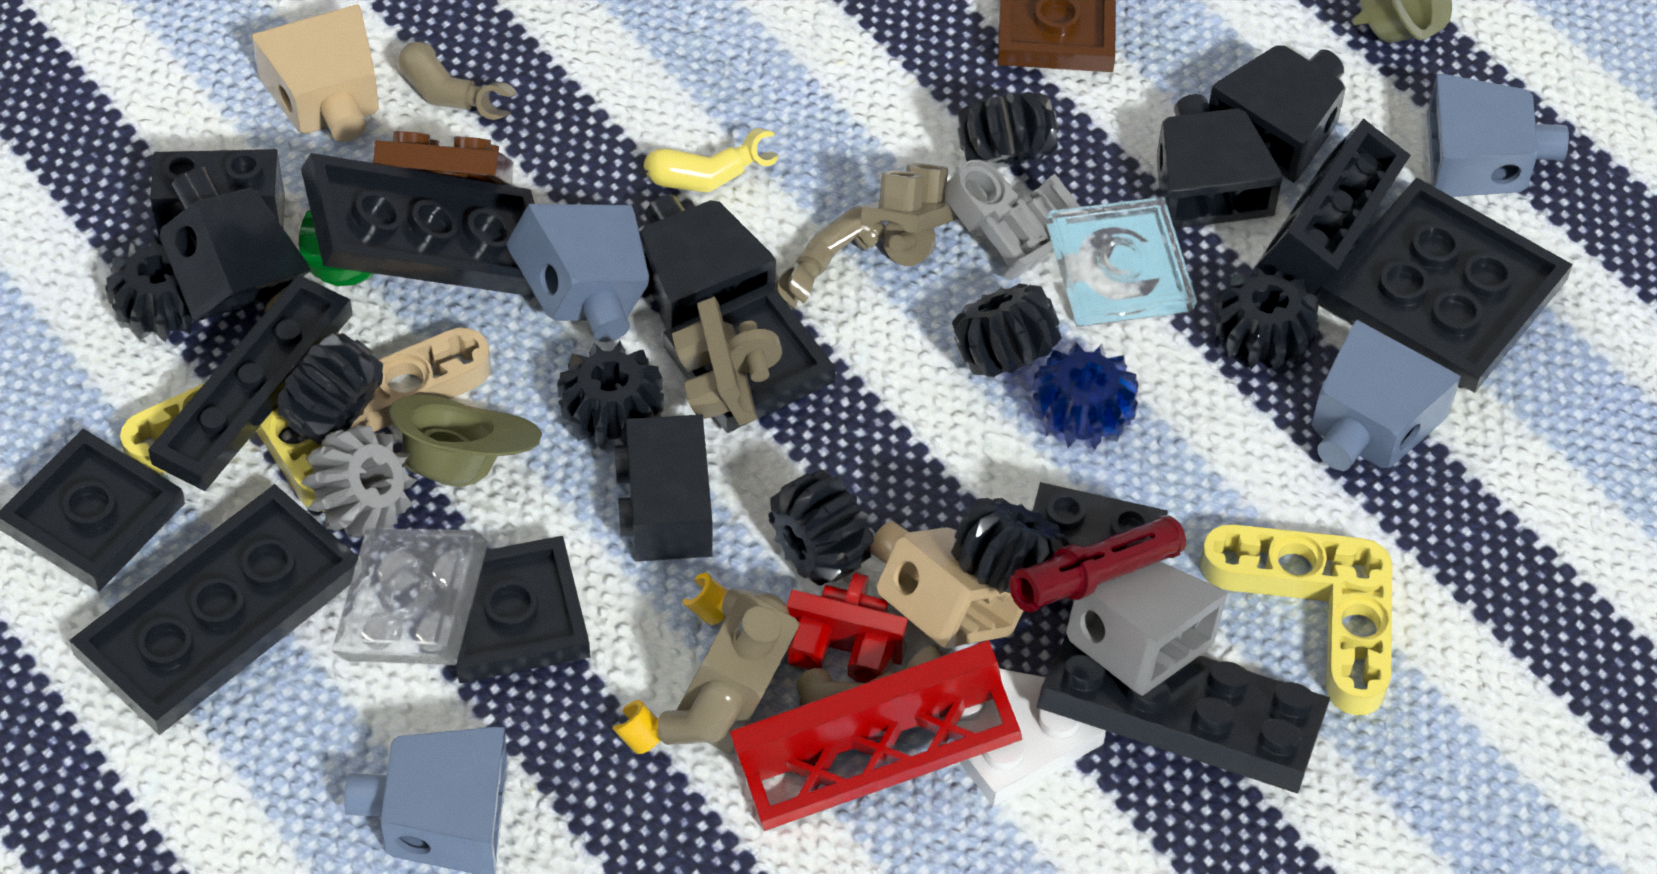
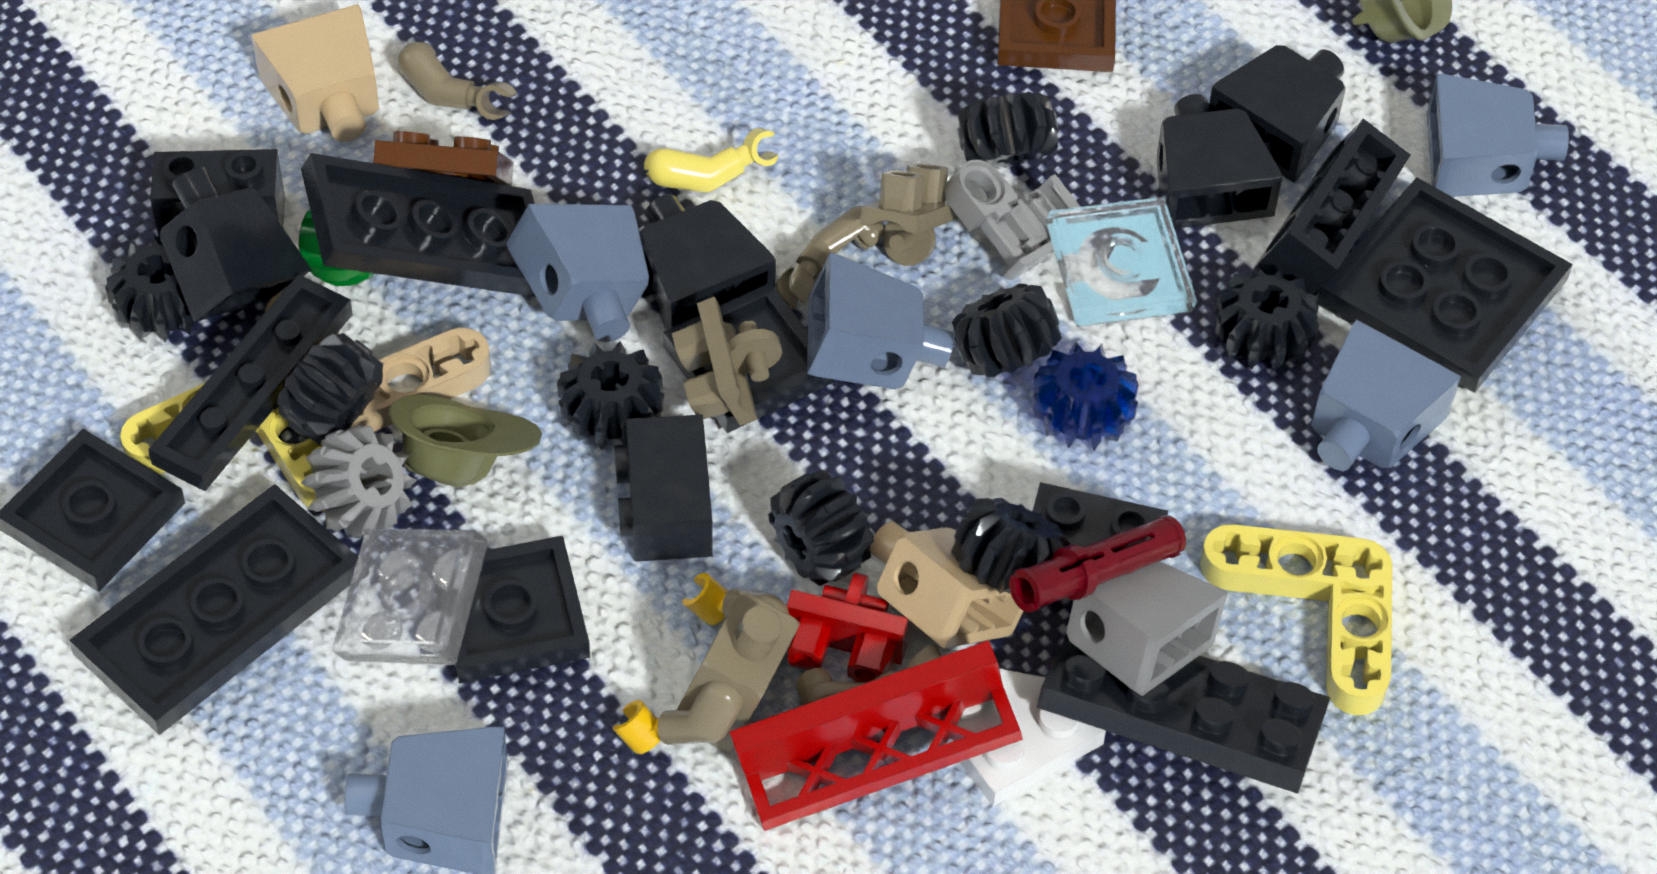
none -> sand blue torso [807,252,954,390]

